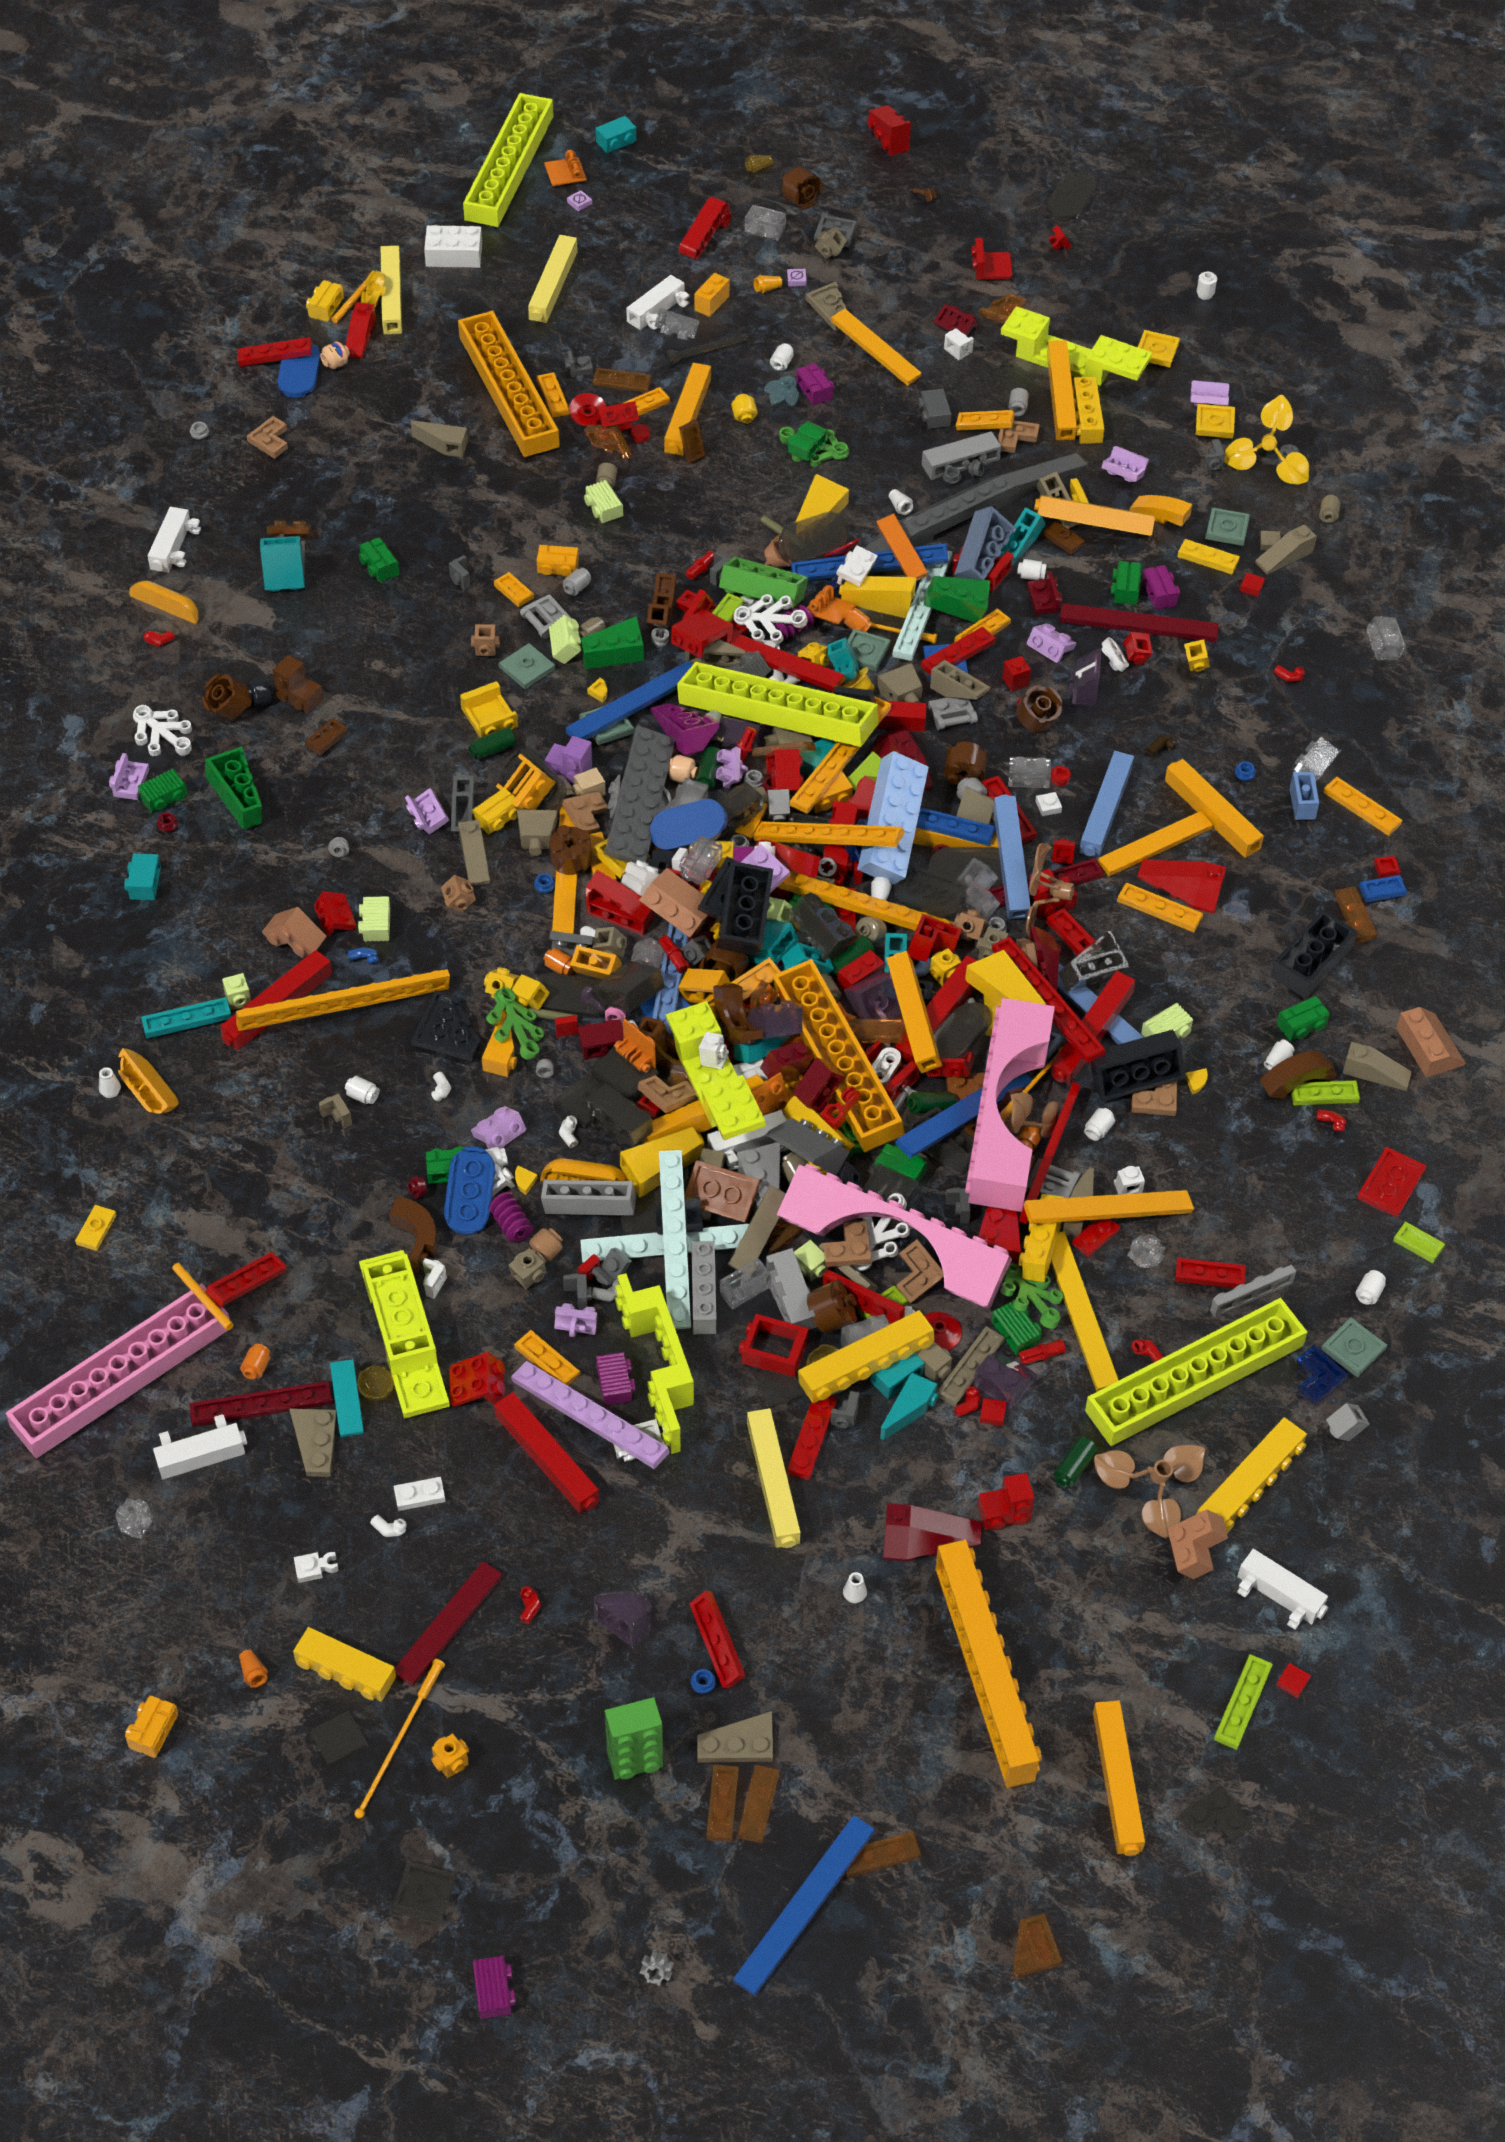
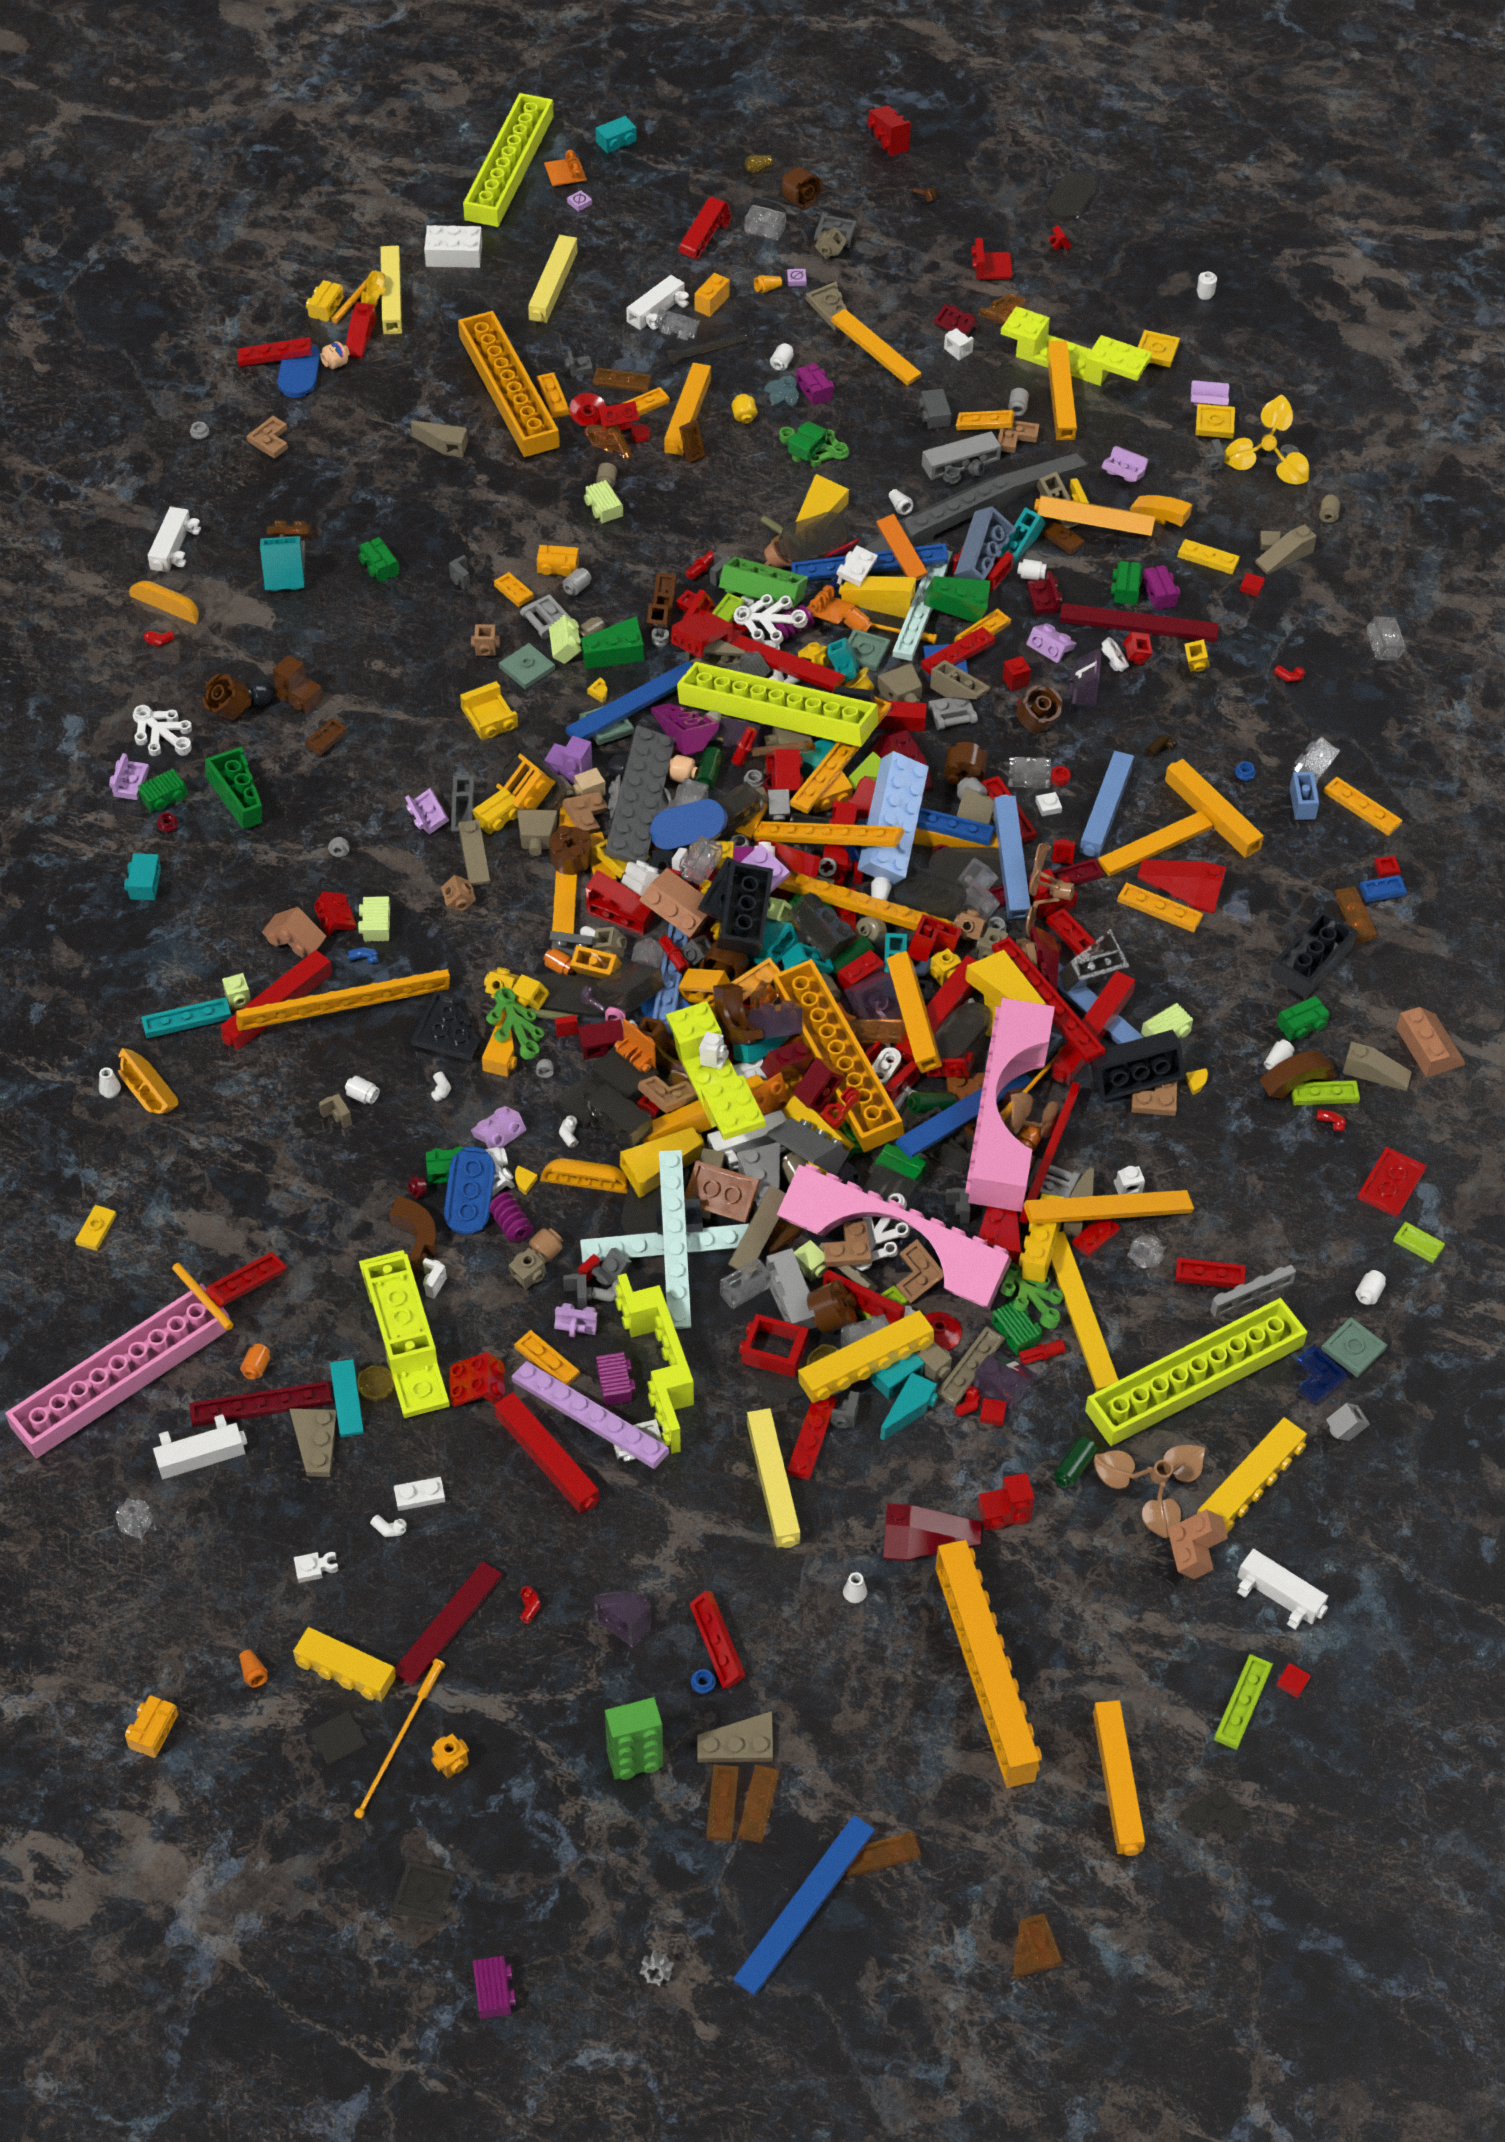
dark green brick [468,726,516,760] -> none
blue plate [534,873,555,893] -> none
light grey brick [541,1180,637,1216] -> none
light grey brick [692,1241,716,1334] -> none
lavender hips [716,747,748,789] -> none
yellow brick [1072,377,1104,444] -> none
white brick [1084,1108,1115,1141] -> none
red arm [1131,1339,1164,1362] -> none
sand green plate [1205,508,1250,546] -> none

